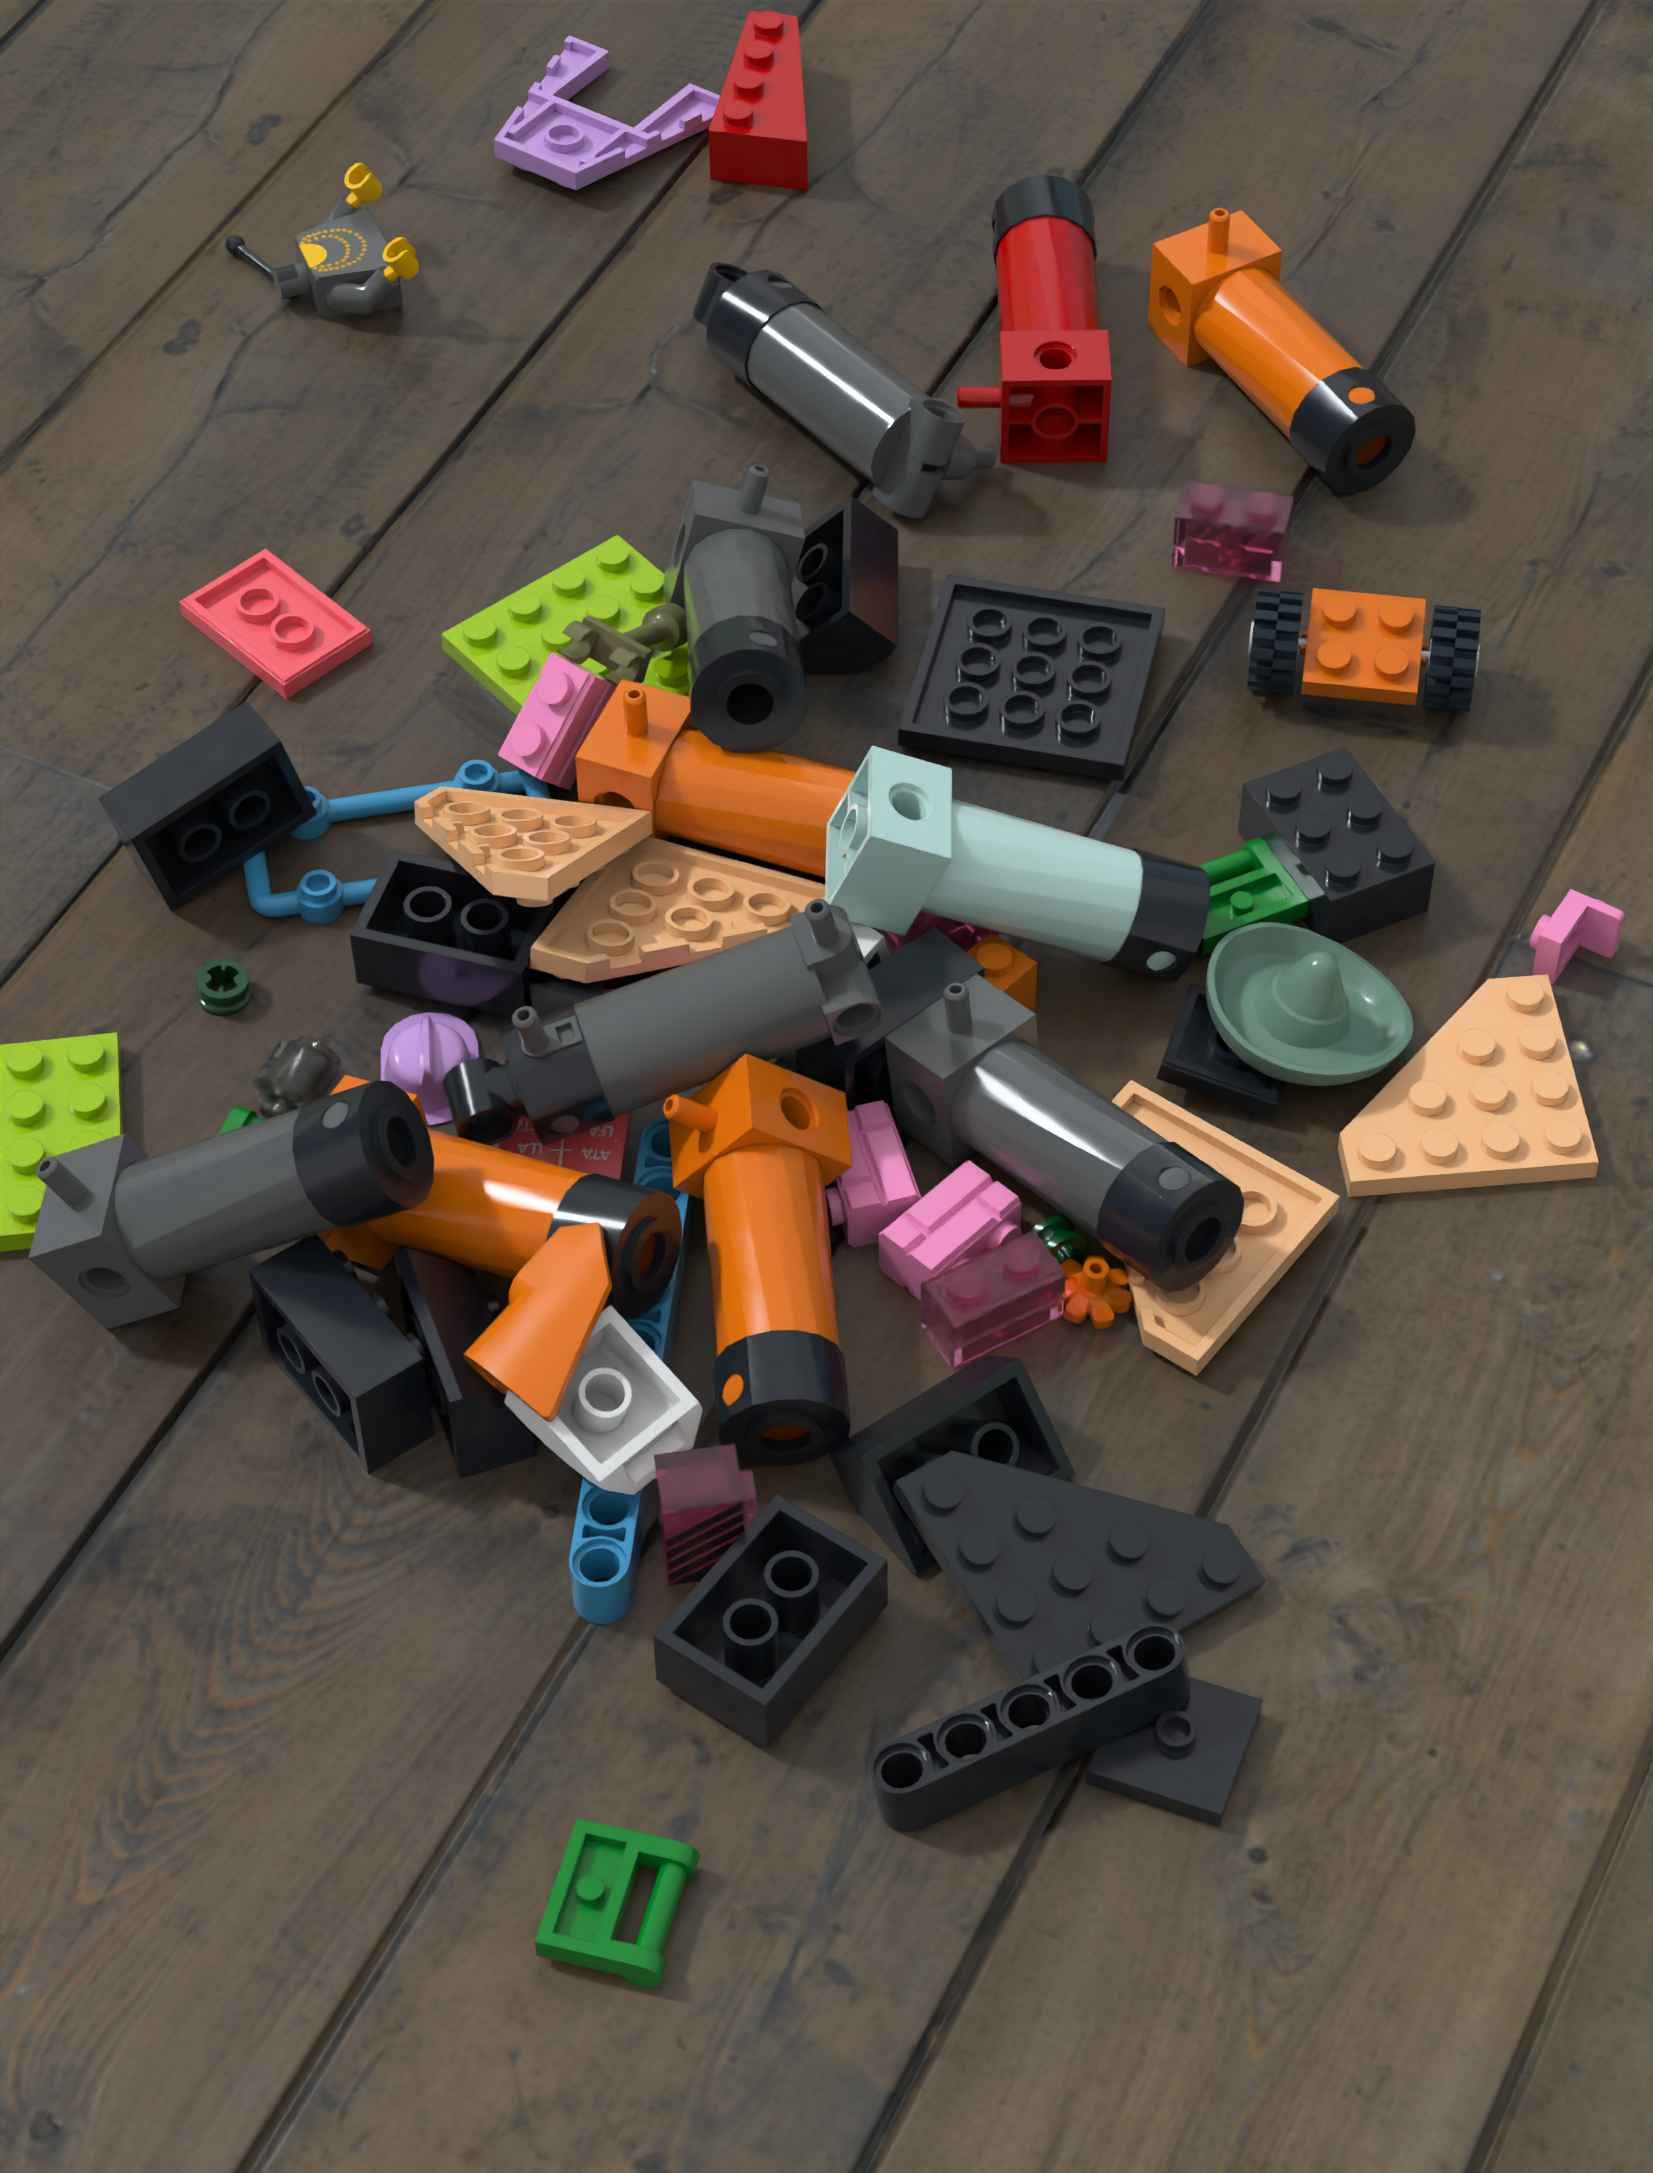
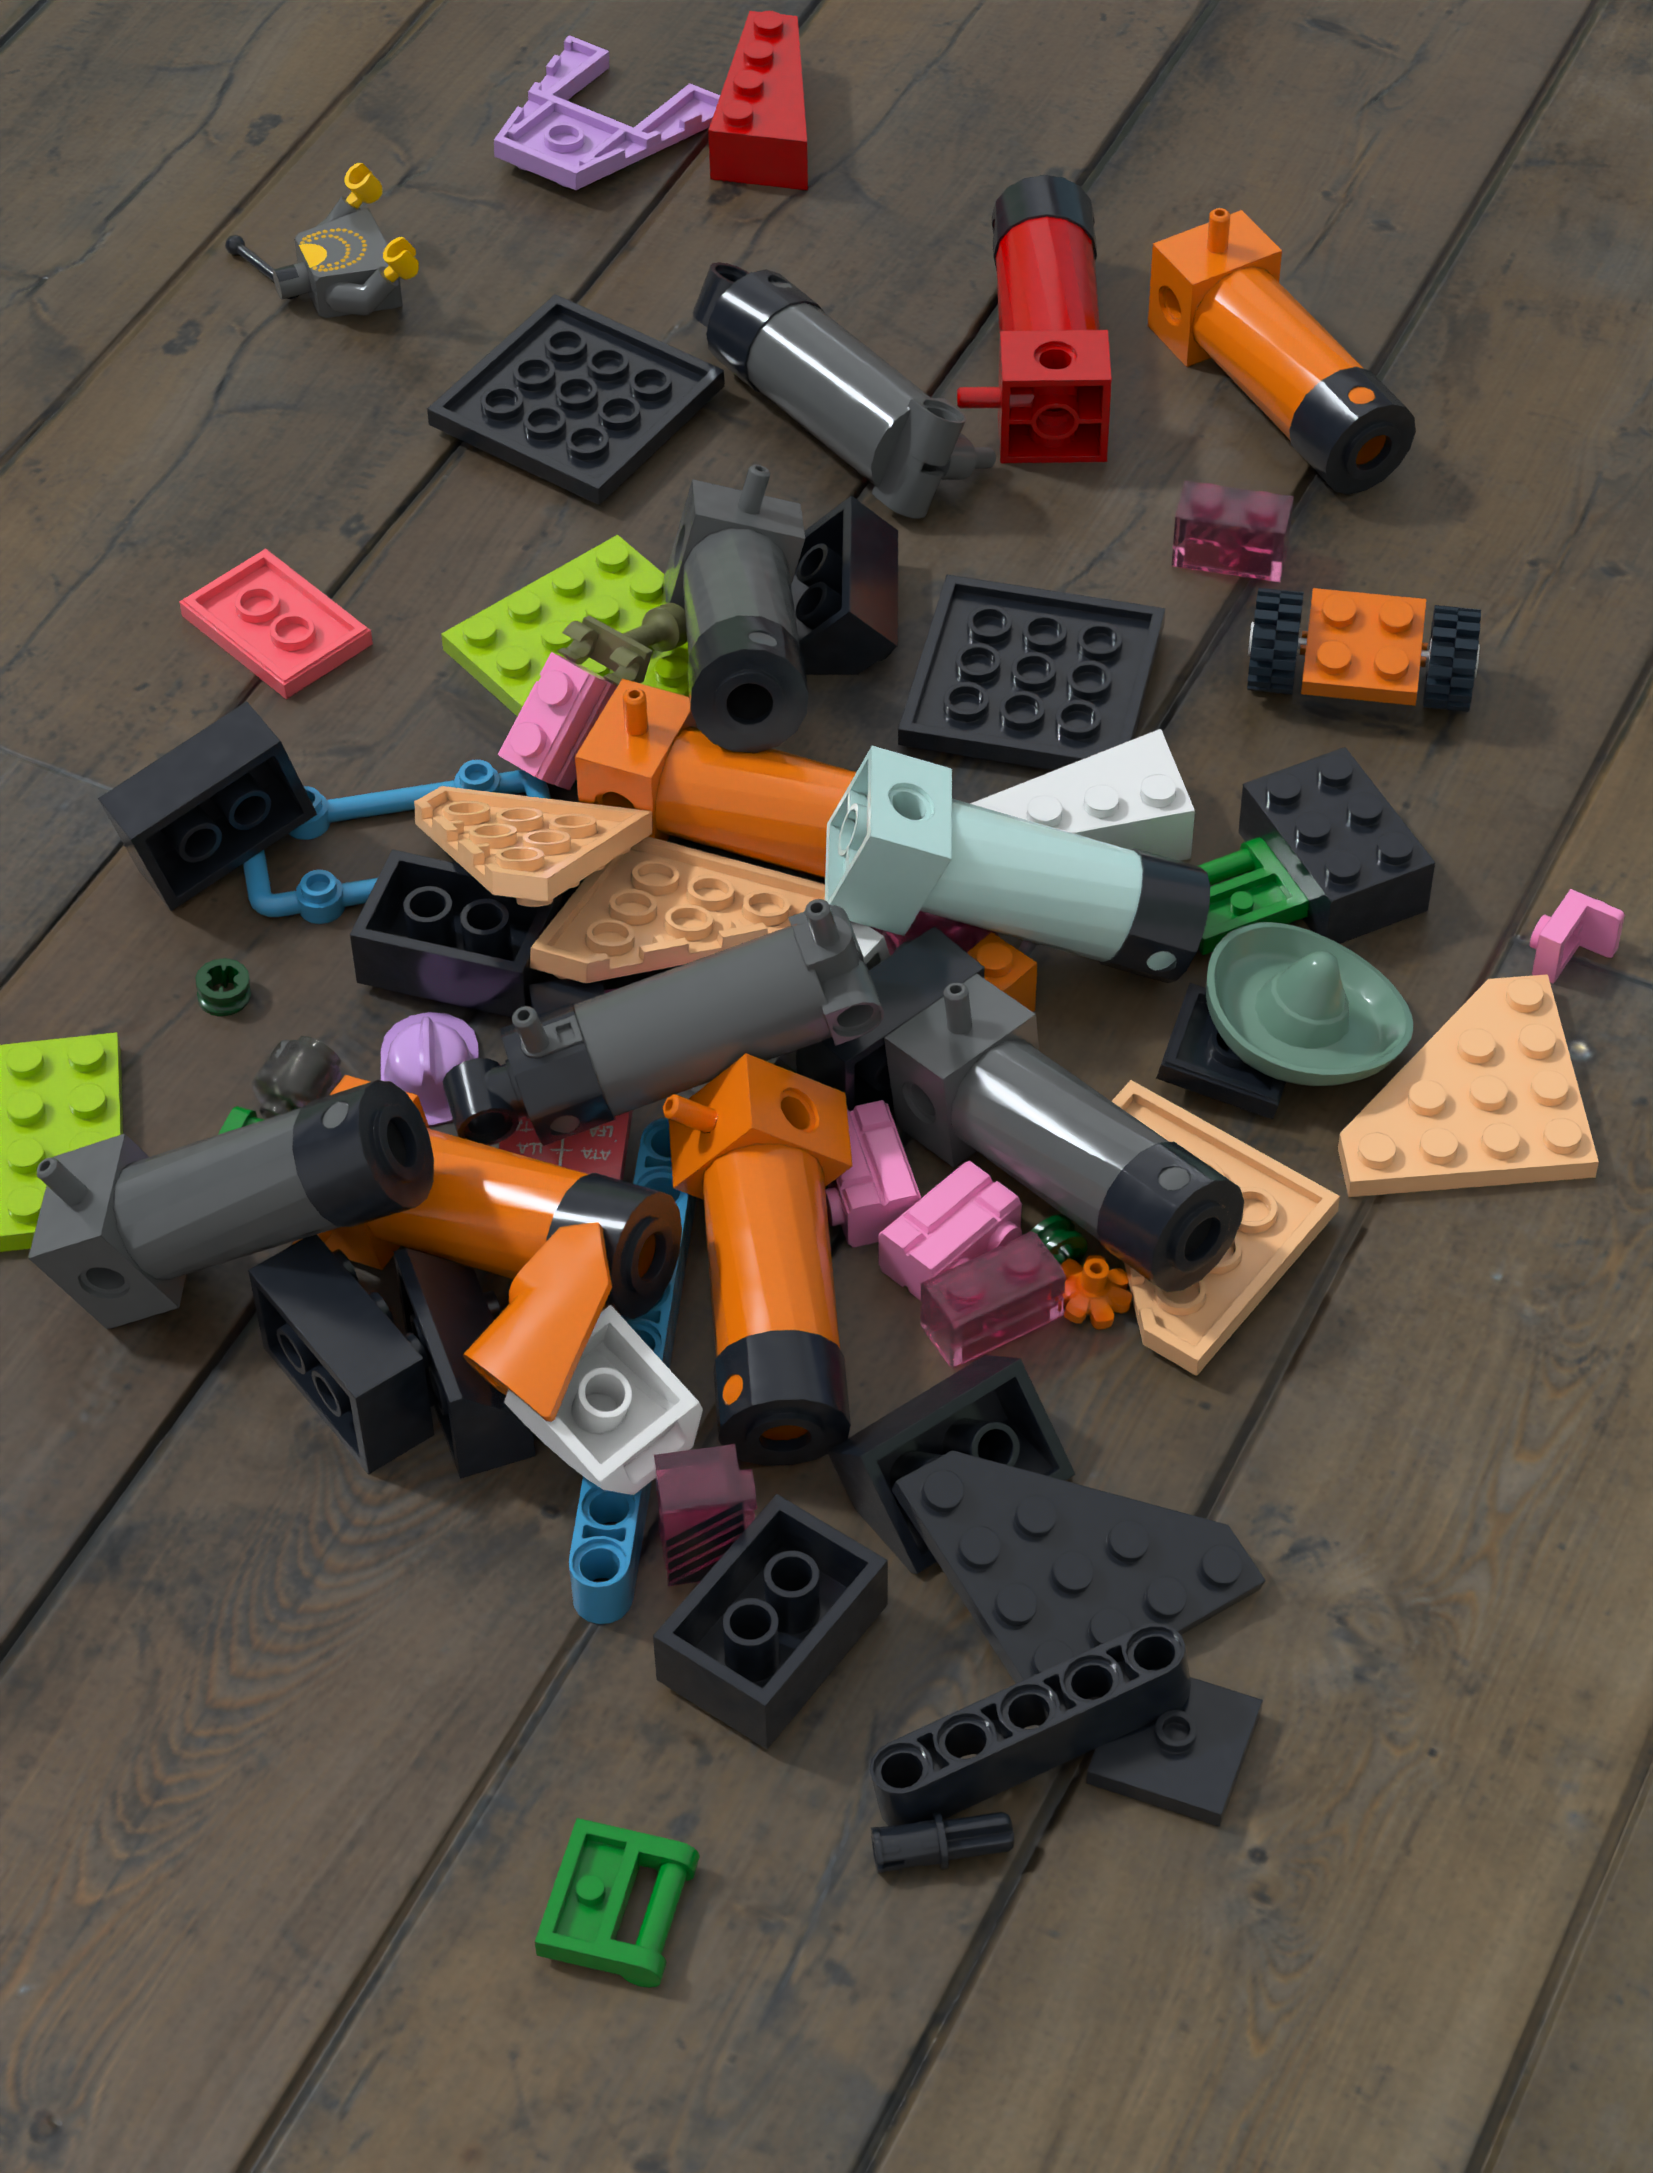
none -> black plate [427,294,725,505]
none -> black axle [871,1812,1014,1874]
none -> white wedge [970,729,1195,861]

